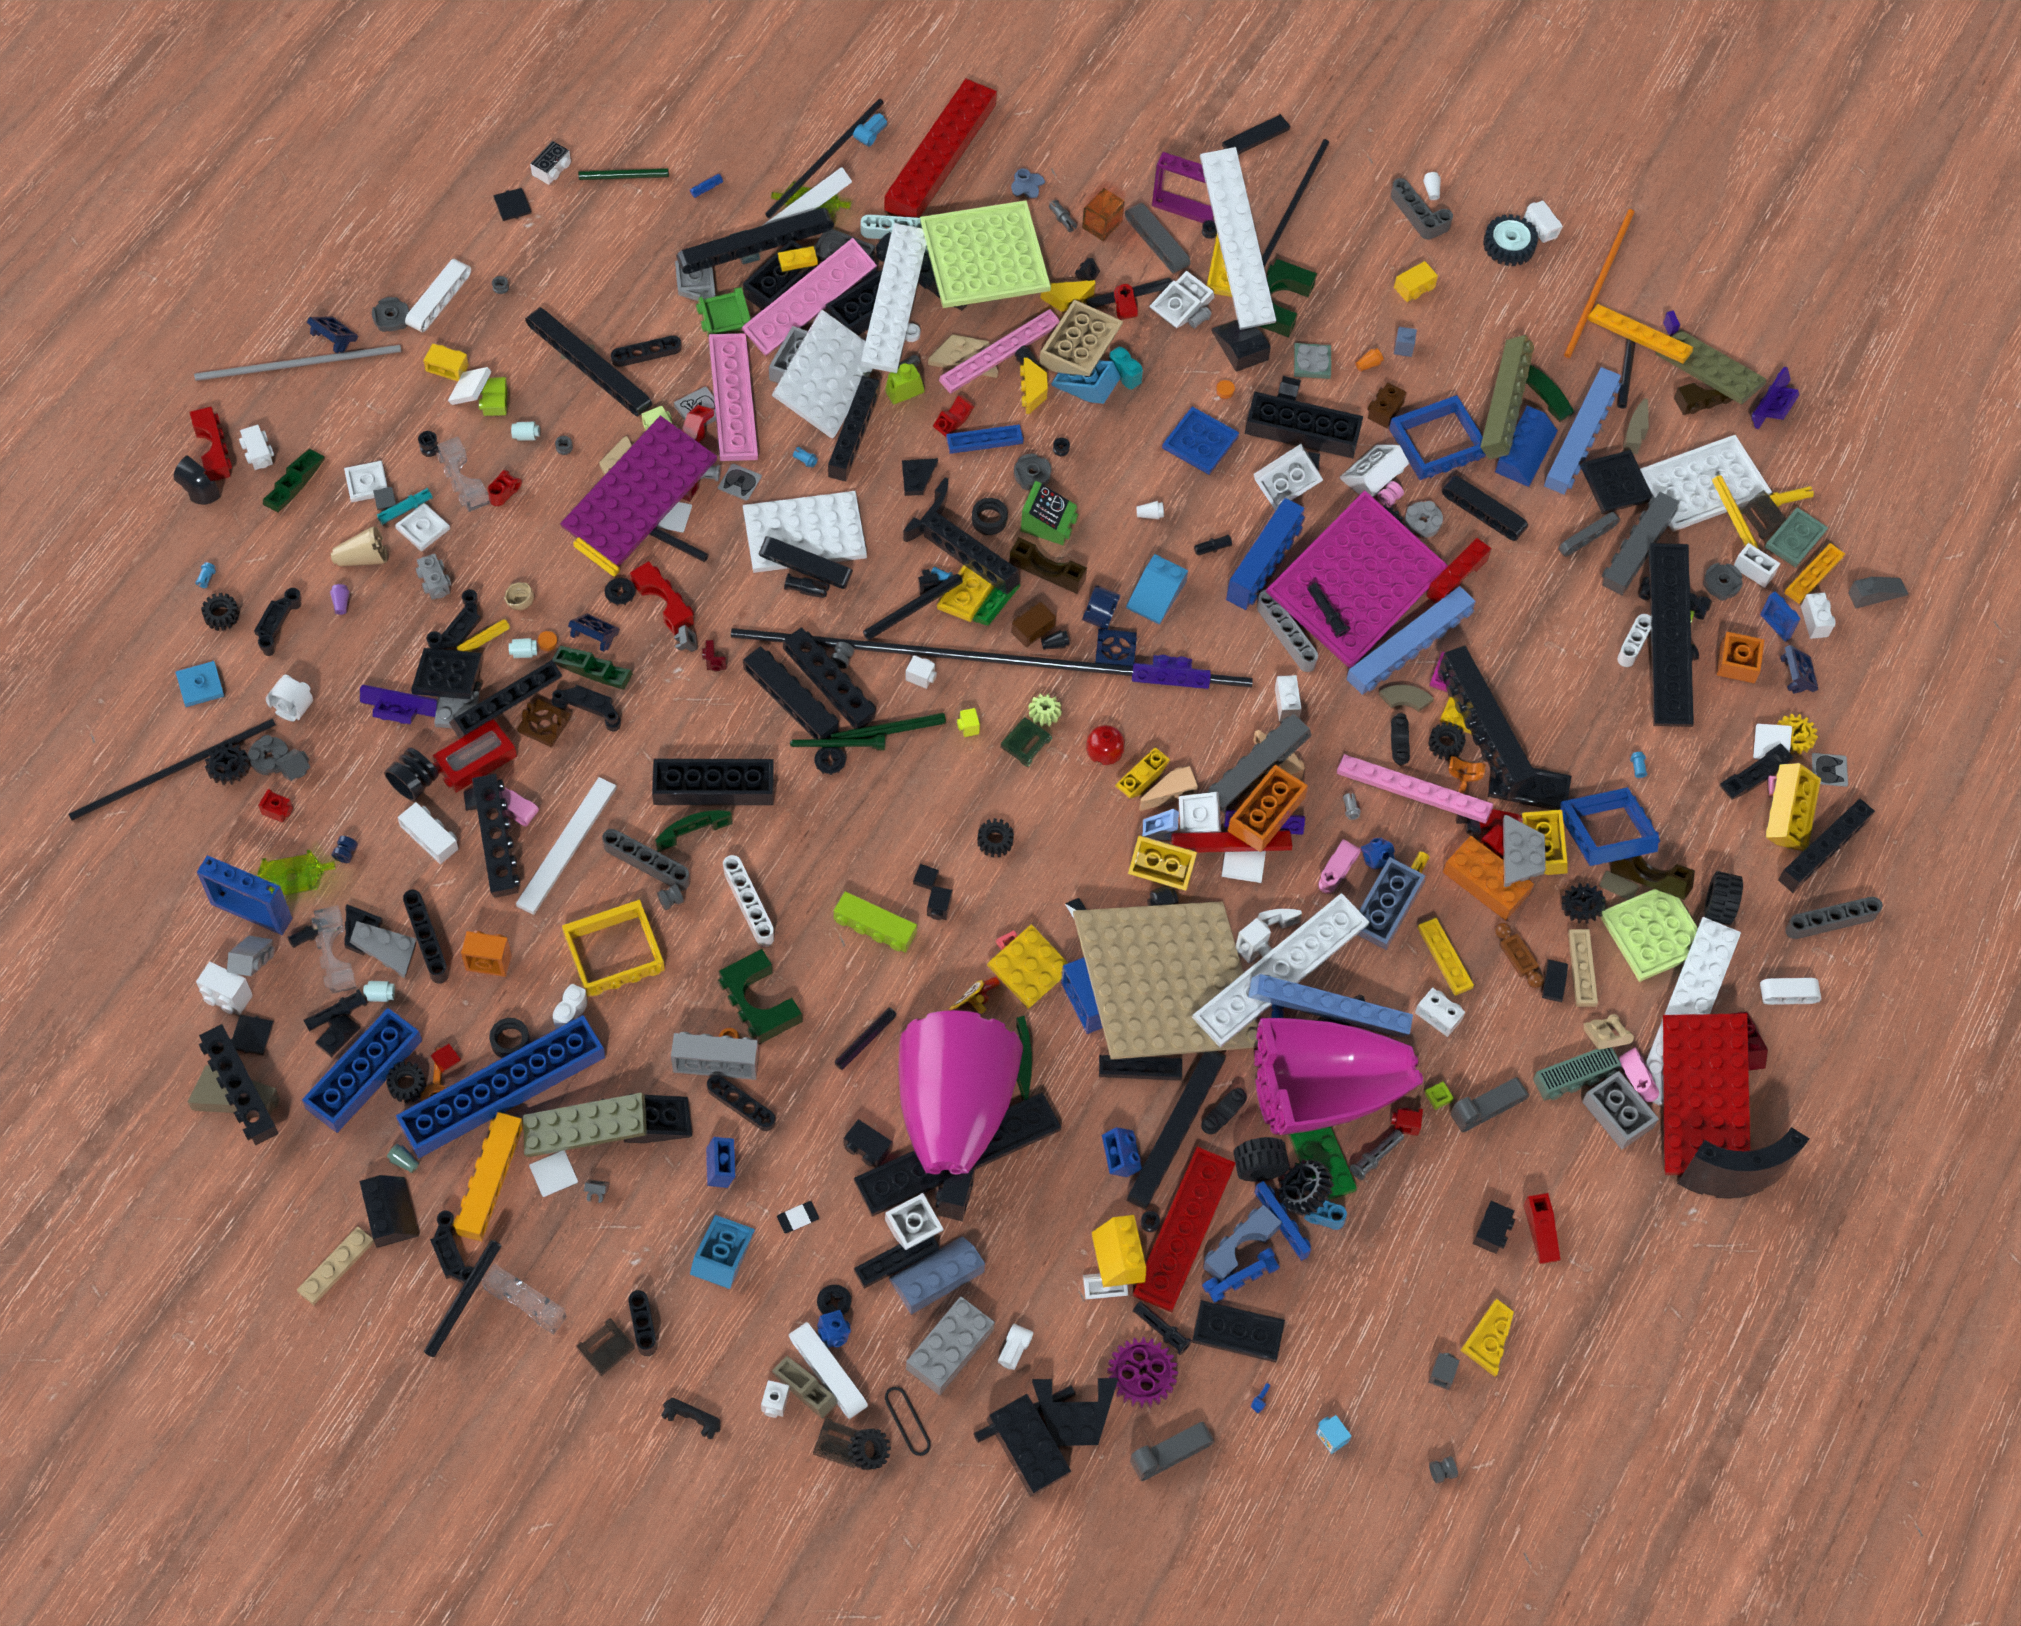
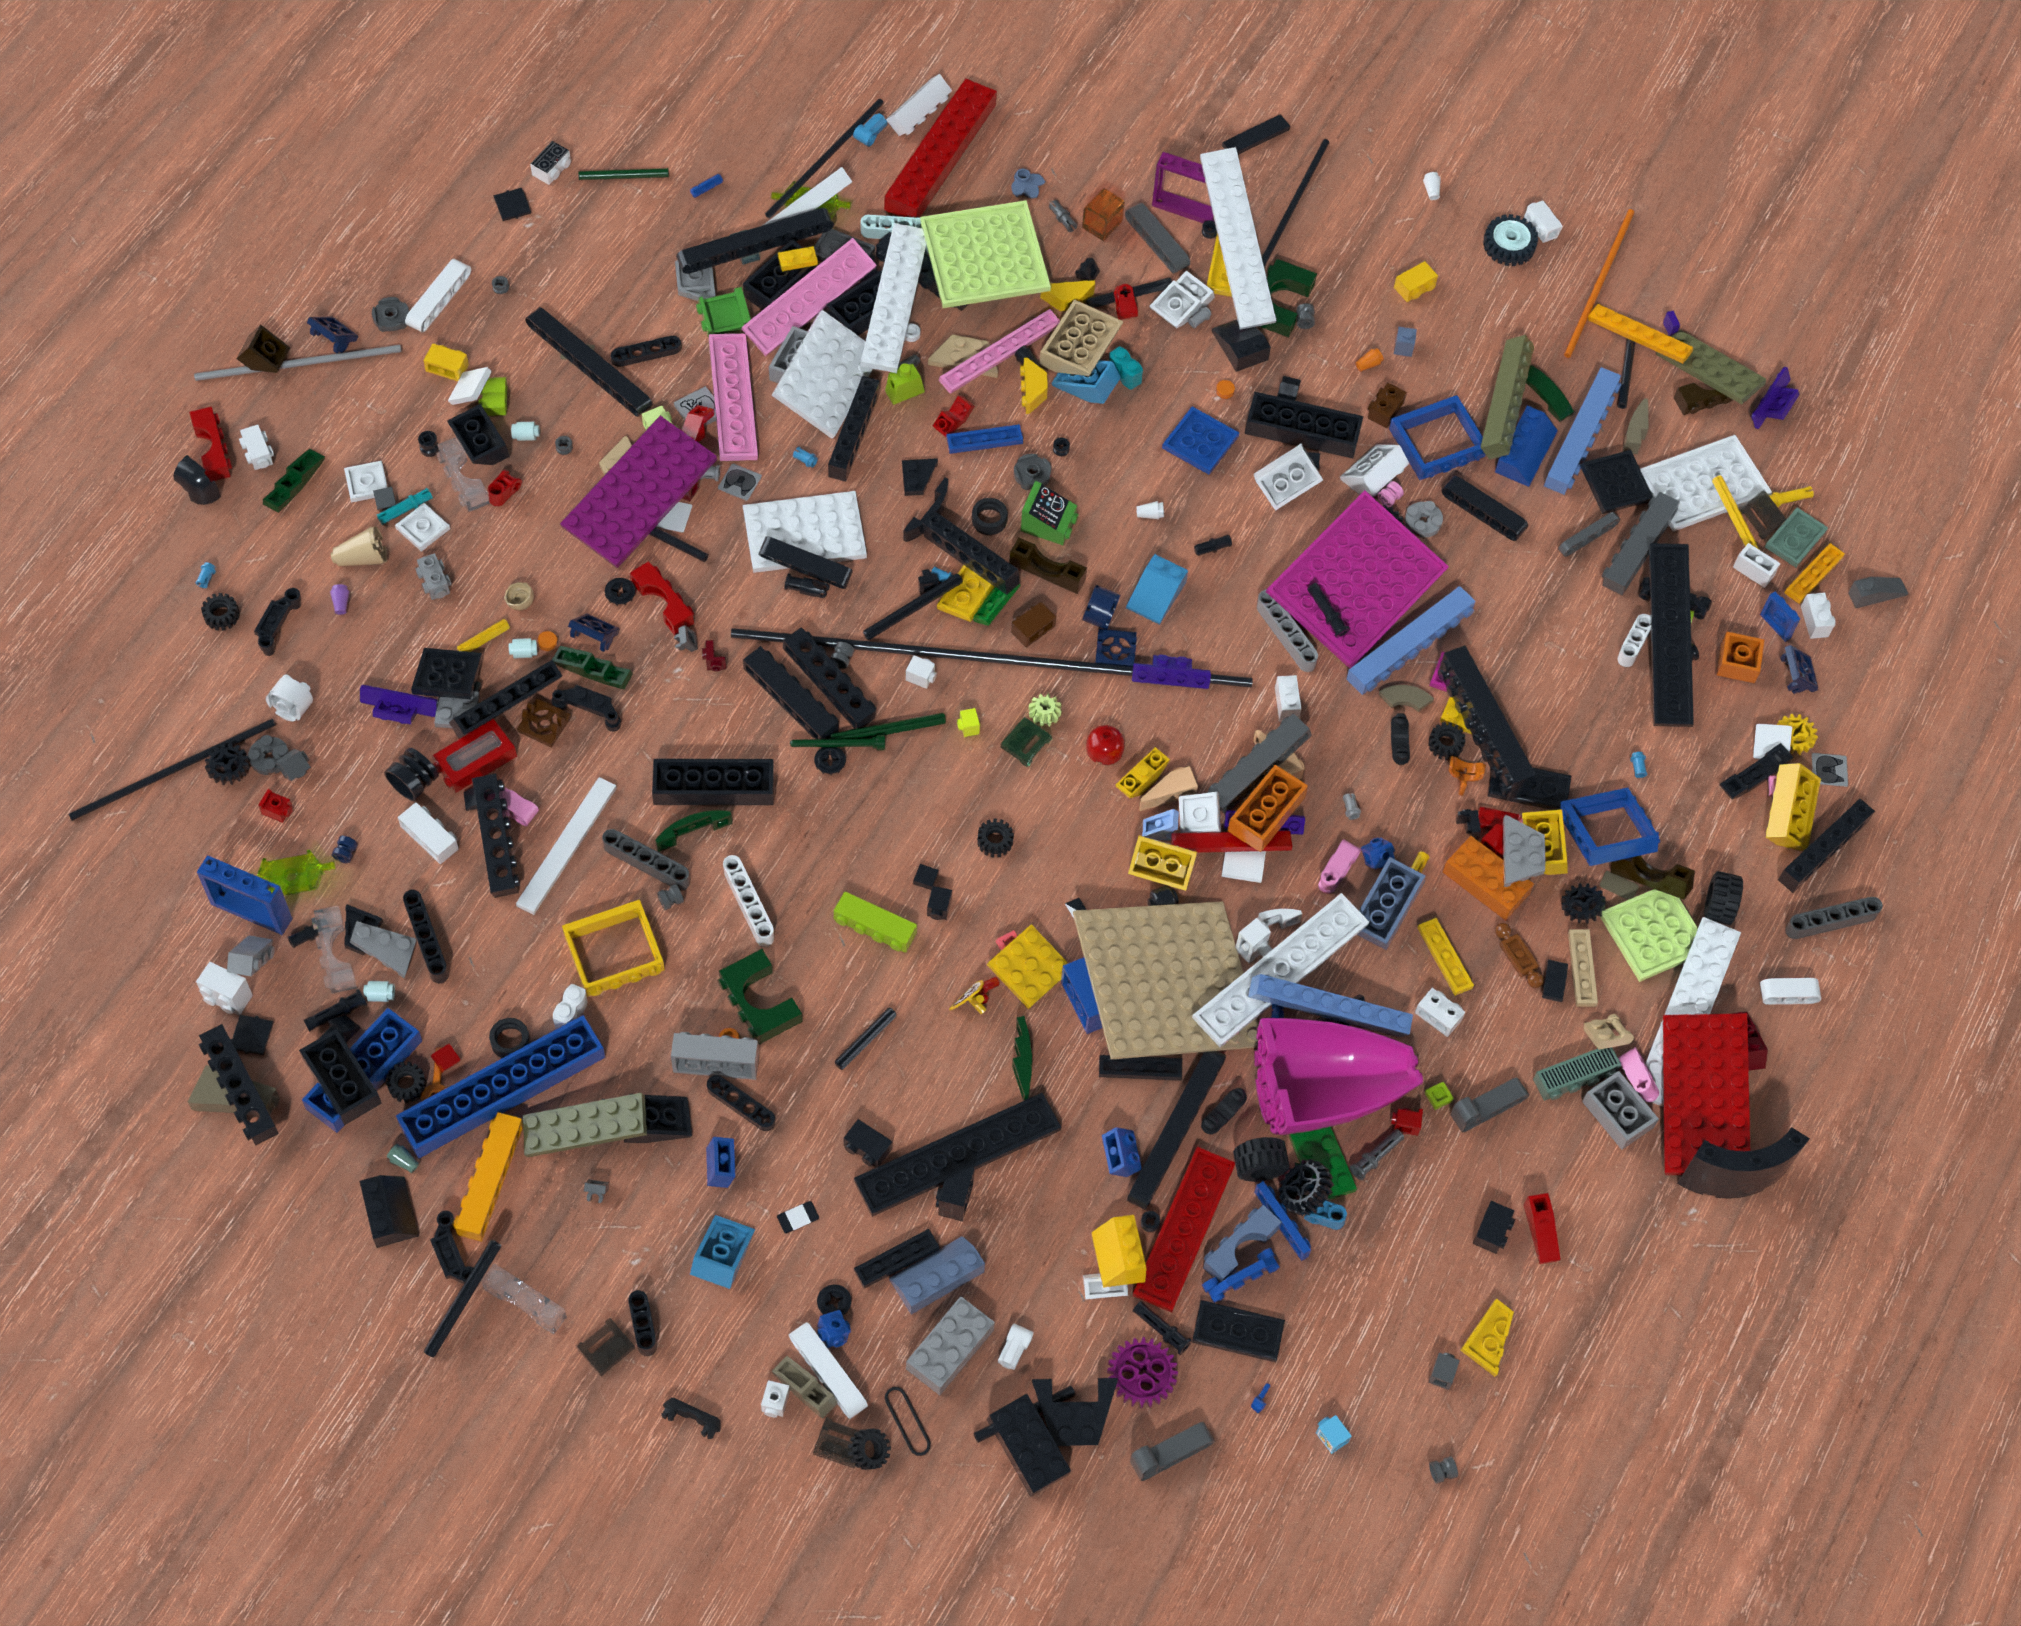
dark azure plate [176,661,225,707] -> none
tan plate [297,1226,374,1306] -> none
black plate [426,589,481,649] -> none
orange brick [461,931,512,977] -> none
white sticker [529,1151,578,1197] -> none
yellow axle [573,537,620,576] -> none
white slope [885,1193,944,1250] -> none
dark pink panel [898,1010,1023,1175] -> none
black cone [1041,630,1070,650] -> none
blue brick [1226,498,1305,610] -> none
light grey piece [1294,343,1331,379] -> none
bright pink plate [1337,754,1493,824] -> none
dark grey beam [1391,178,1453,240] -> none
red arch [1426,538,1492,604] -> none
dark grey plate [1703,563,1743,601] -> none
none -> dark brown slope [236,324,291,373]
none -> black brick [299,1029,382,1126]
none -> black slope [447,404,510,465]
none -> white brick [886,74,952,136]
none -> dark grey wheel [1296,303,1315,329]

